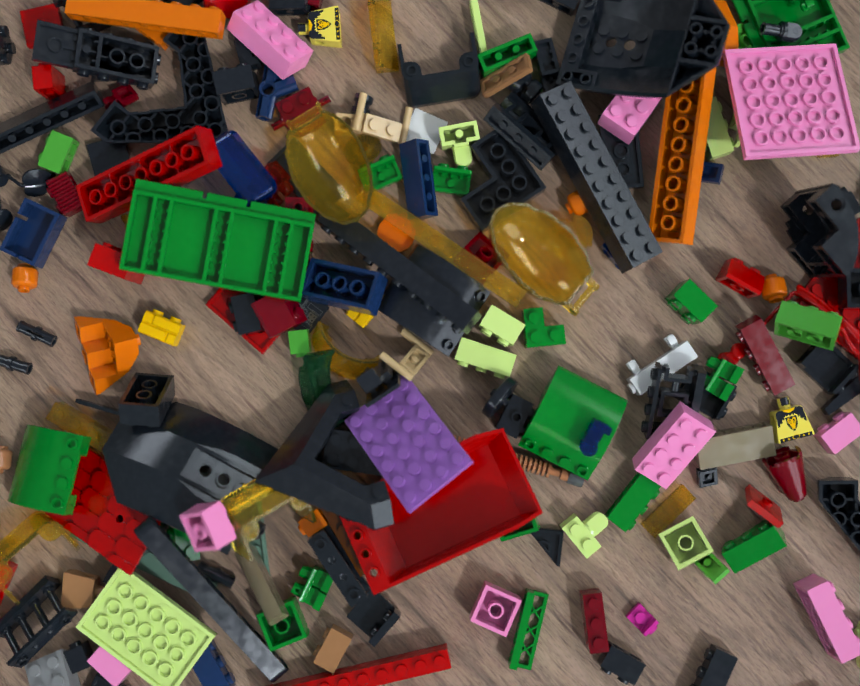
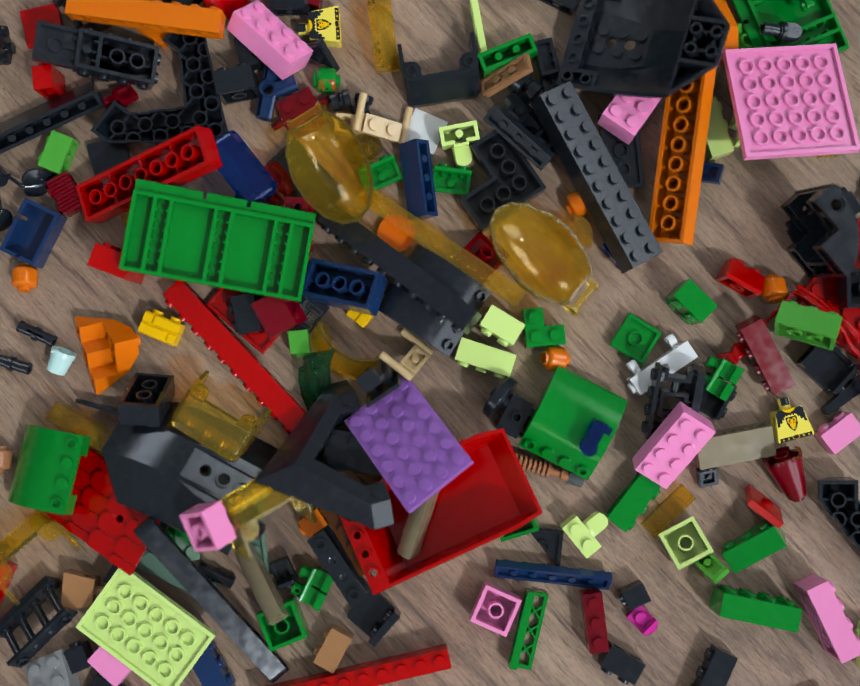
none -> light aqua piece [46,346,77,376]
none -> red brick [162,280,307,435]
none -> clear yellow windscreen [171,370,272,461]
none -> black bracket [269,555,297,590]
none -> black tile [305,38,340,72]
none -> green head [313,67,340,93]
none -> black wheel [329,89,352,112]
none -> dark tan brick [397,490,440,560]
none -> dark blue plate [494,559,612,590]
none -> orange head [540,346,571,371]
none -> green plate [609,312,662,365]
none -> black brick [618,579,651,611]
none -> green brick [709,584,802,633]

